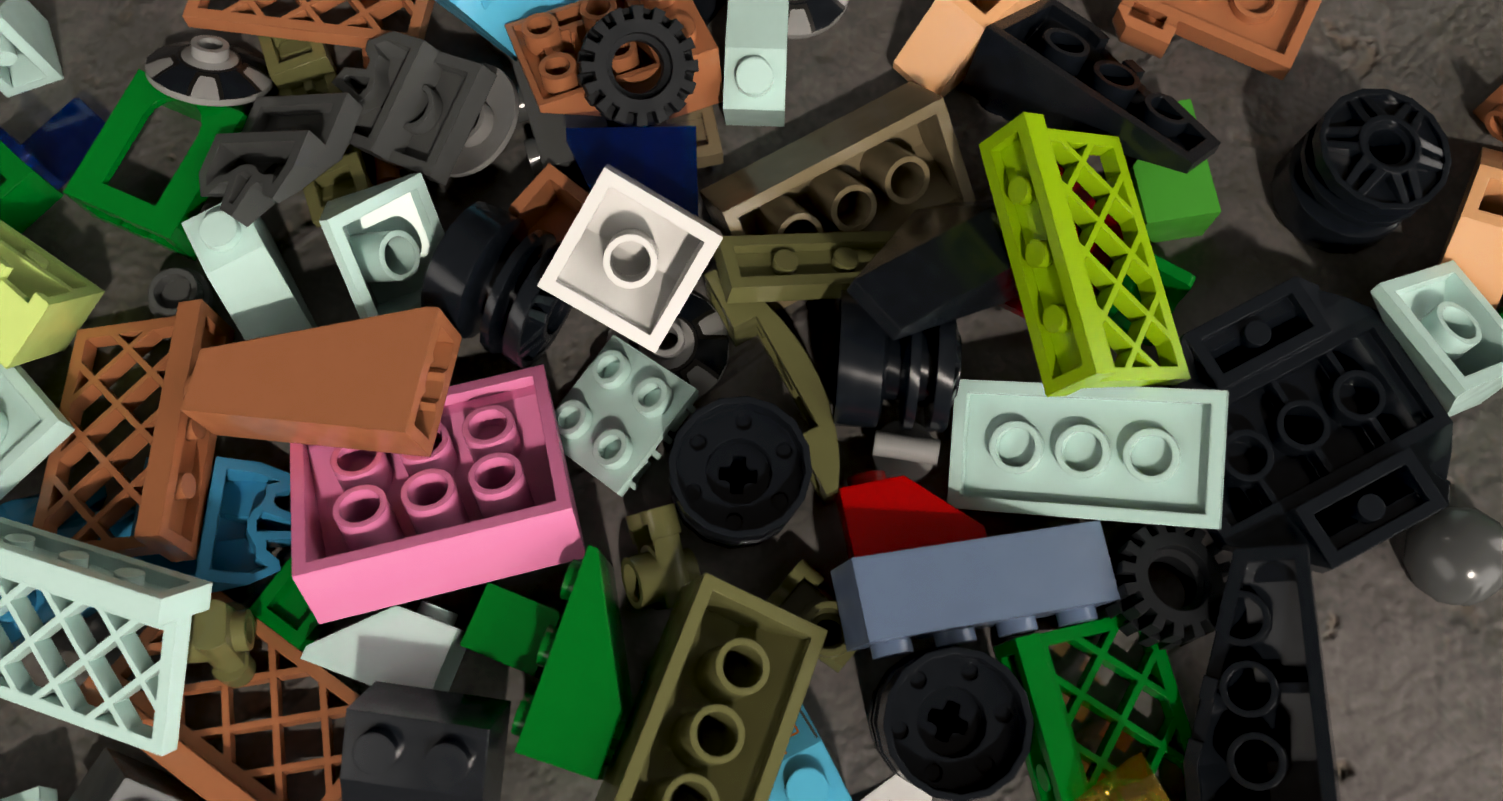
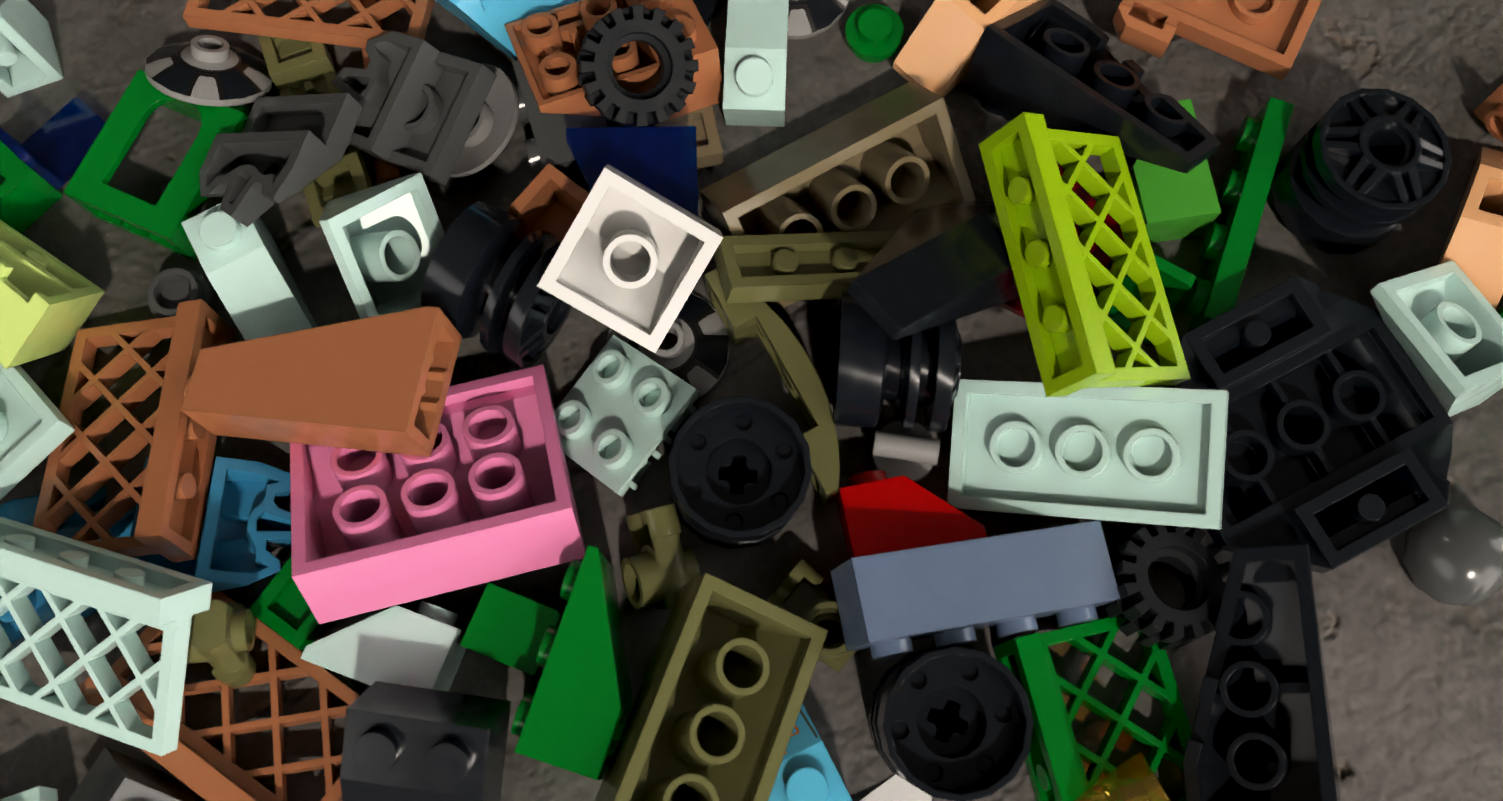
none -> green plate [845,4,904,63]
none -> green plate [1184,97,1295,332]

